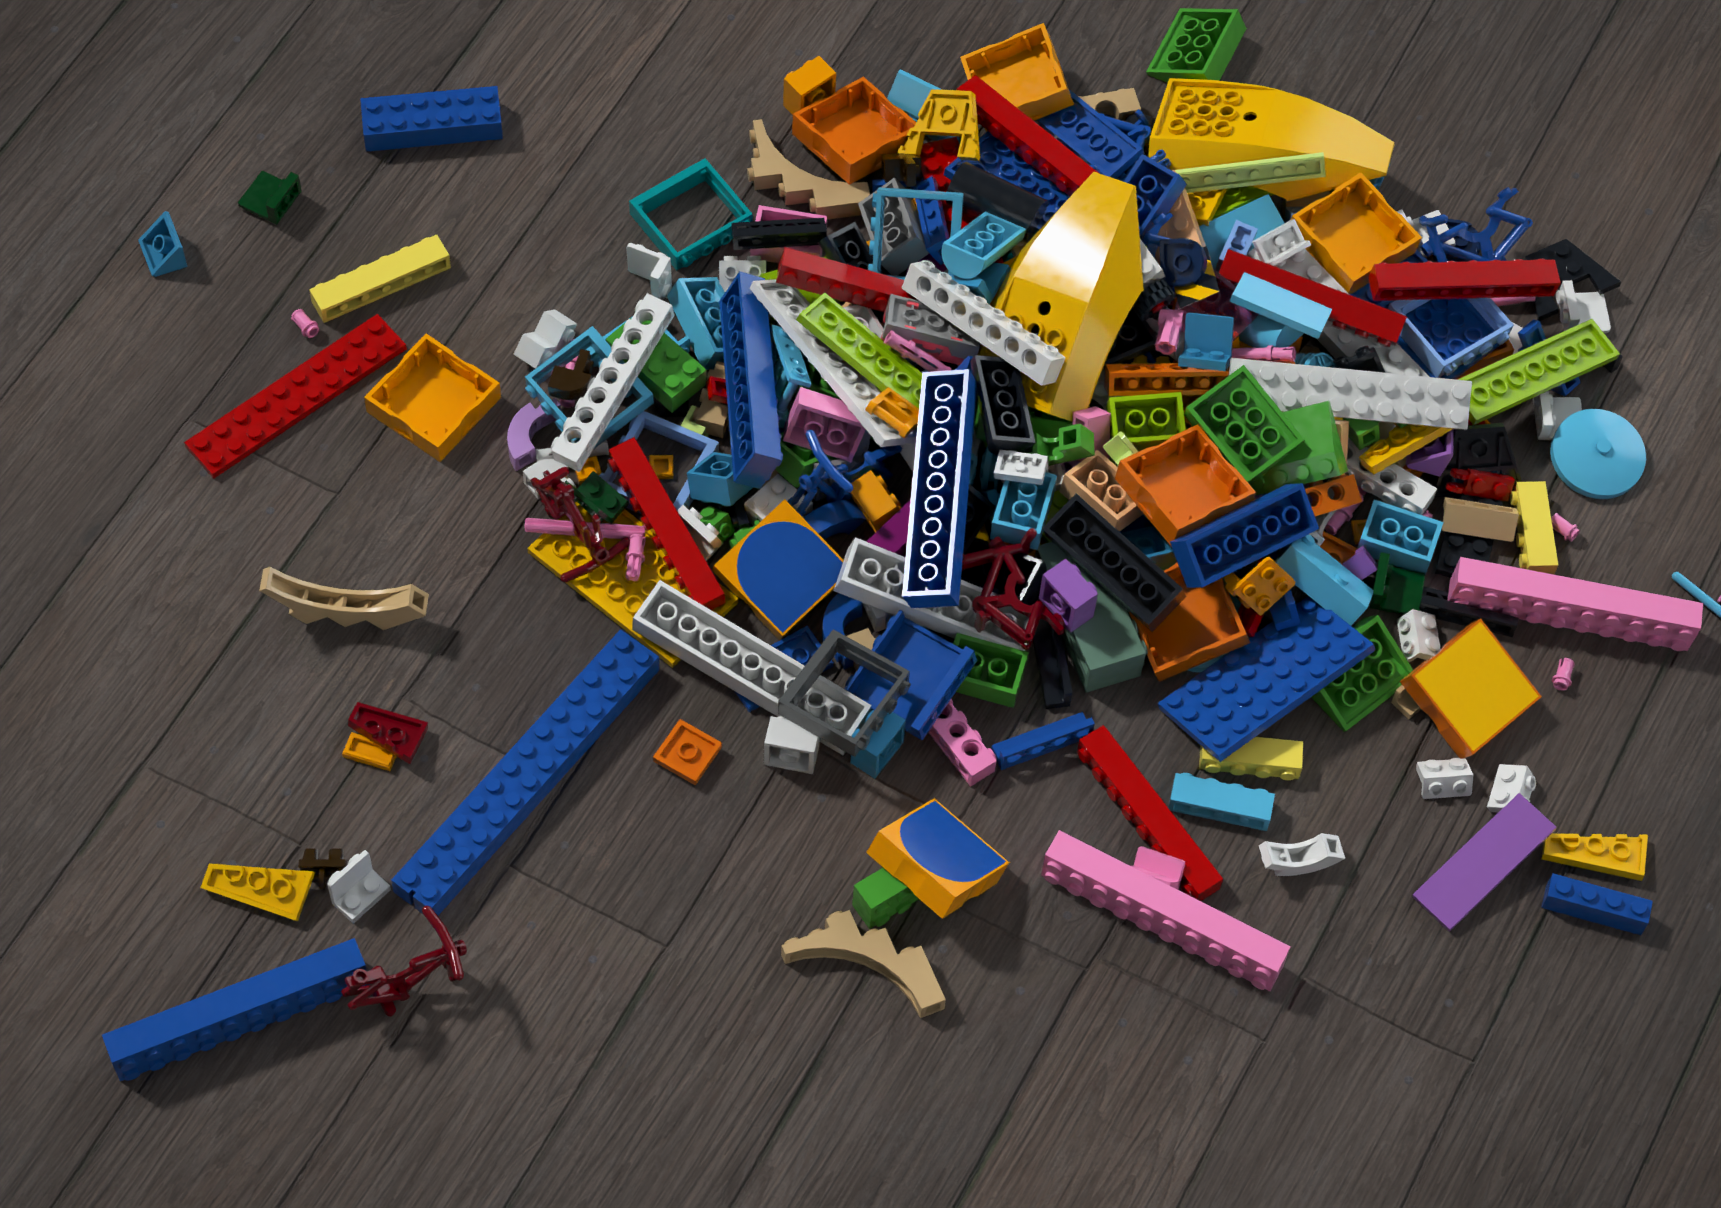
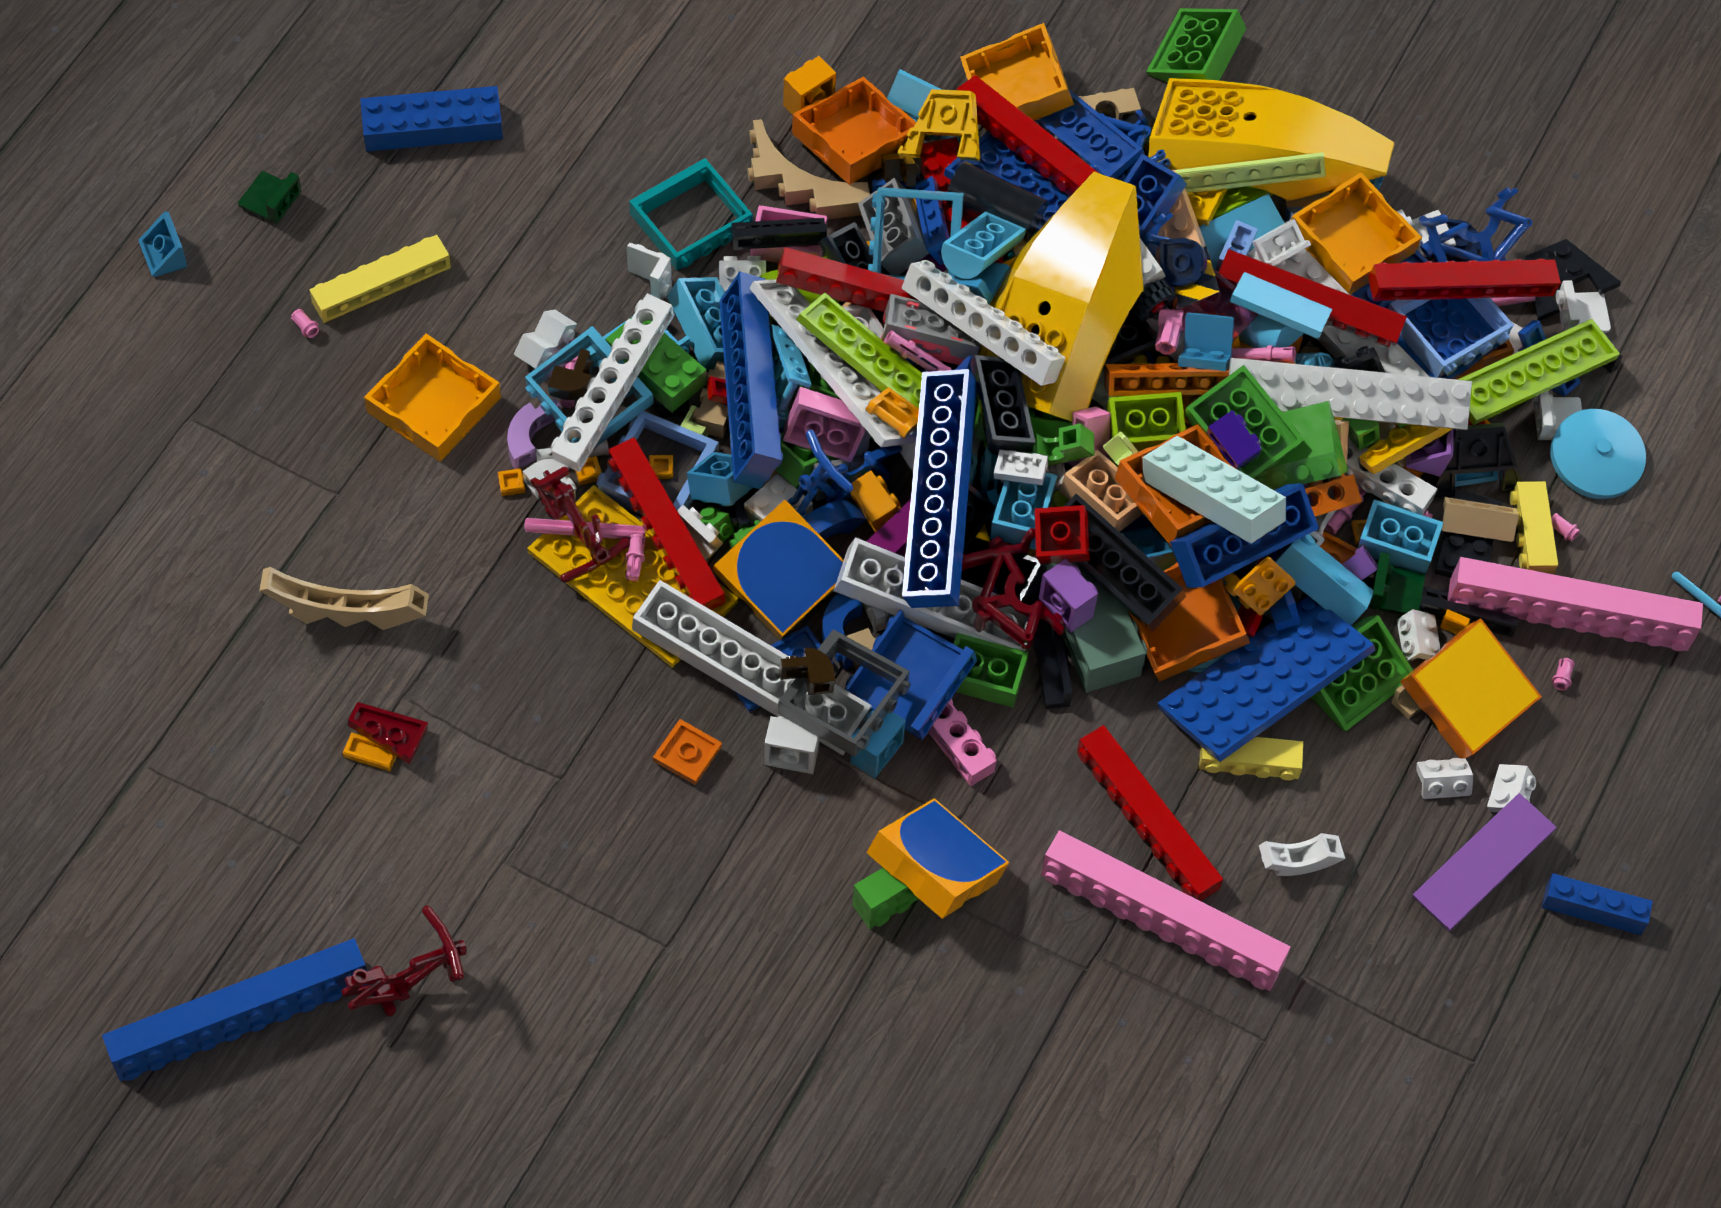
red plate [184,314,407,479] -> none
yellow wing [200,863,315,921] -> none
dark brown hips [298,849,347,890] -> none
white bracket [327,850,391,924] -> none
blue piece [391,629,660,916] -> none
dark green bracket [564,471,630,524] -> none
tan arch [781,910,946,1018] -> none
blue fence [991,712,1095,770] -> none
bright pink panel [1131,846,1185,890] -> none
medium azure brick [1168,773,1275,831] -> none
red hinge [1446,468,1515,502] -> none
yellow wing [1542,833,1648,881] -> none
none -> light orange tile [498,468,525,496]
none -> dark brown brick [779,648,835,695]
none -> red brick [1035,505,1089,564]
none -> light aqua brick [1143,436,1286,543]
none -> dark purple brick [1207,410,1261,470]
none -> light orange tile [1440,609,1470,635]

